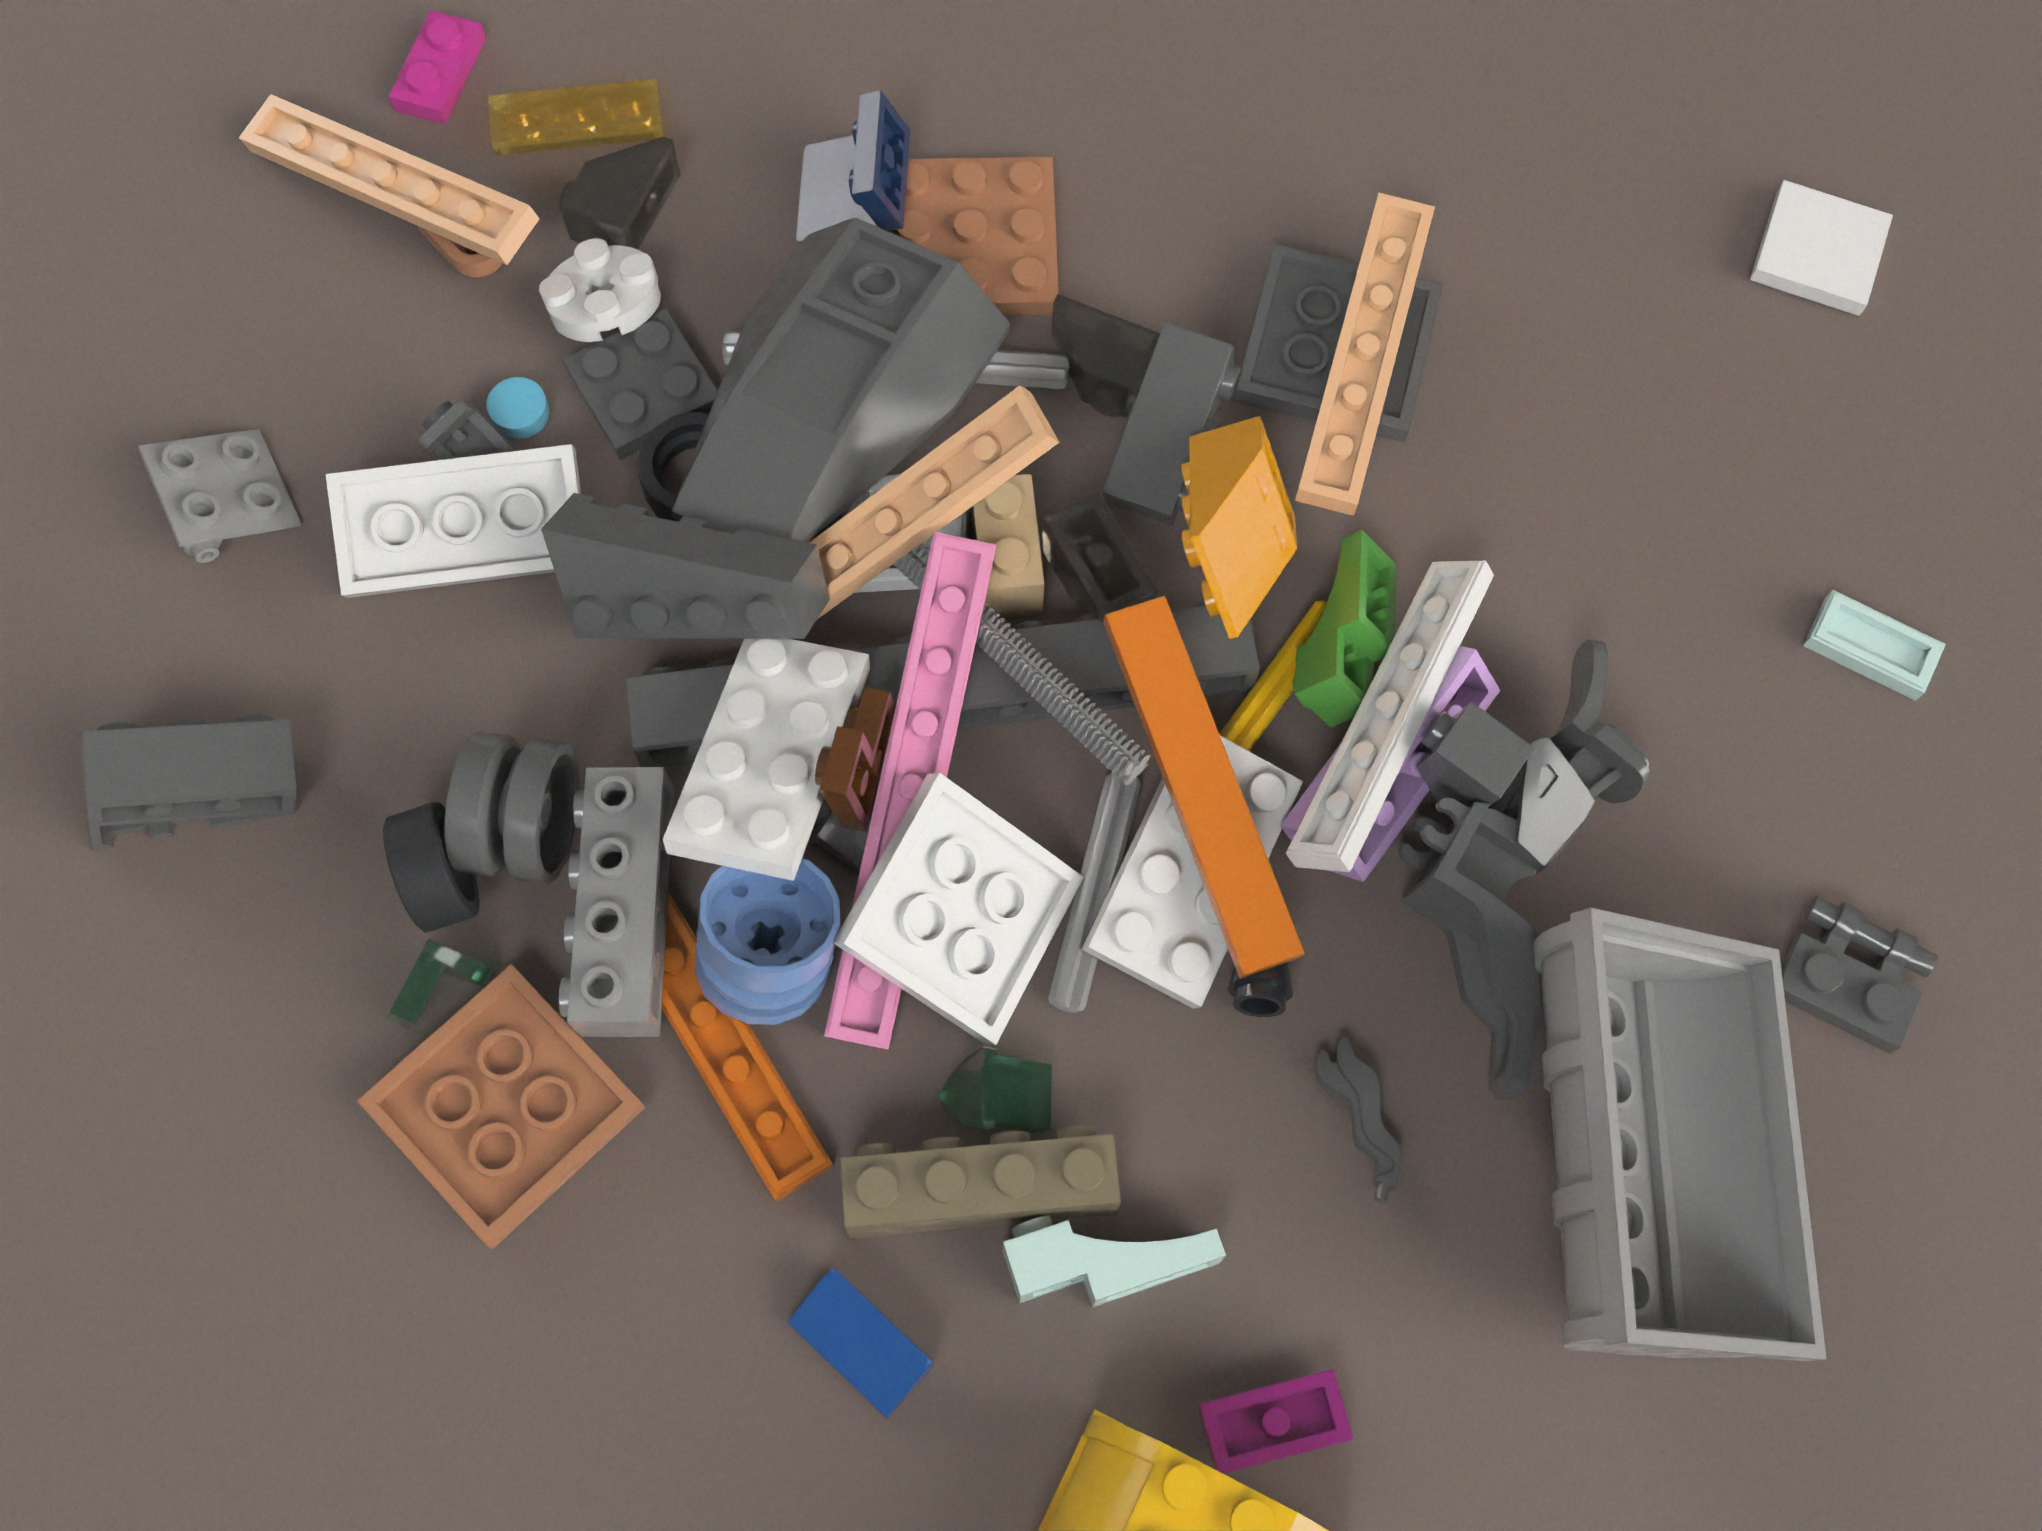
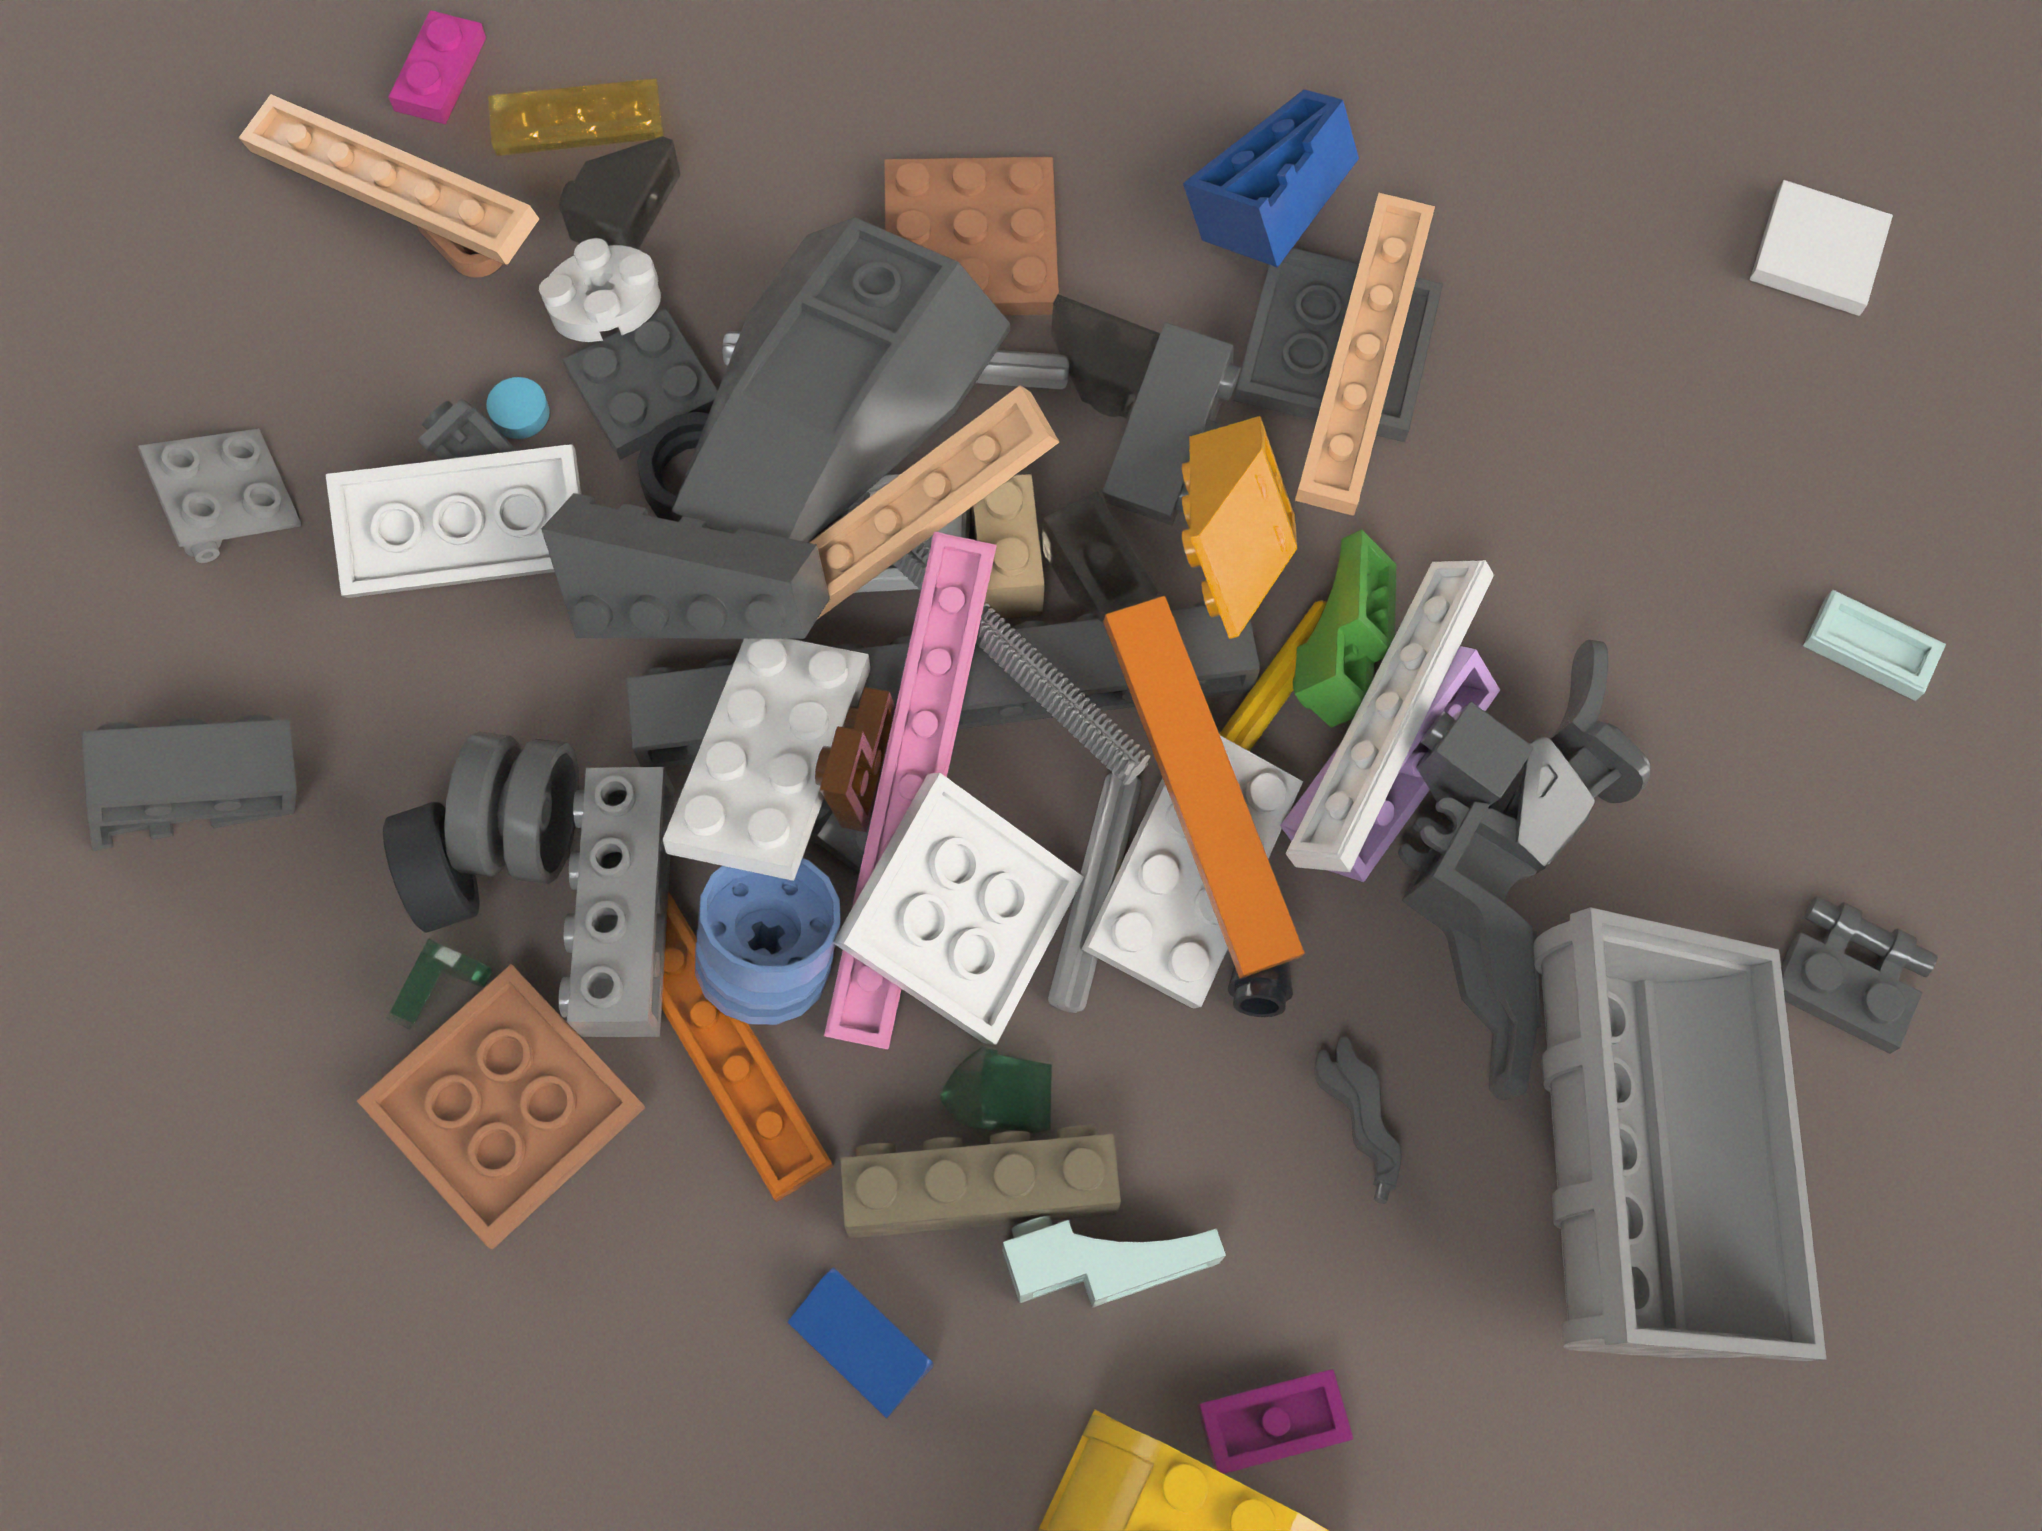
bracket [796,90,910,244] -> none
none -> blue wedge [1183,89,1359,268]

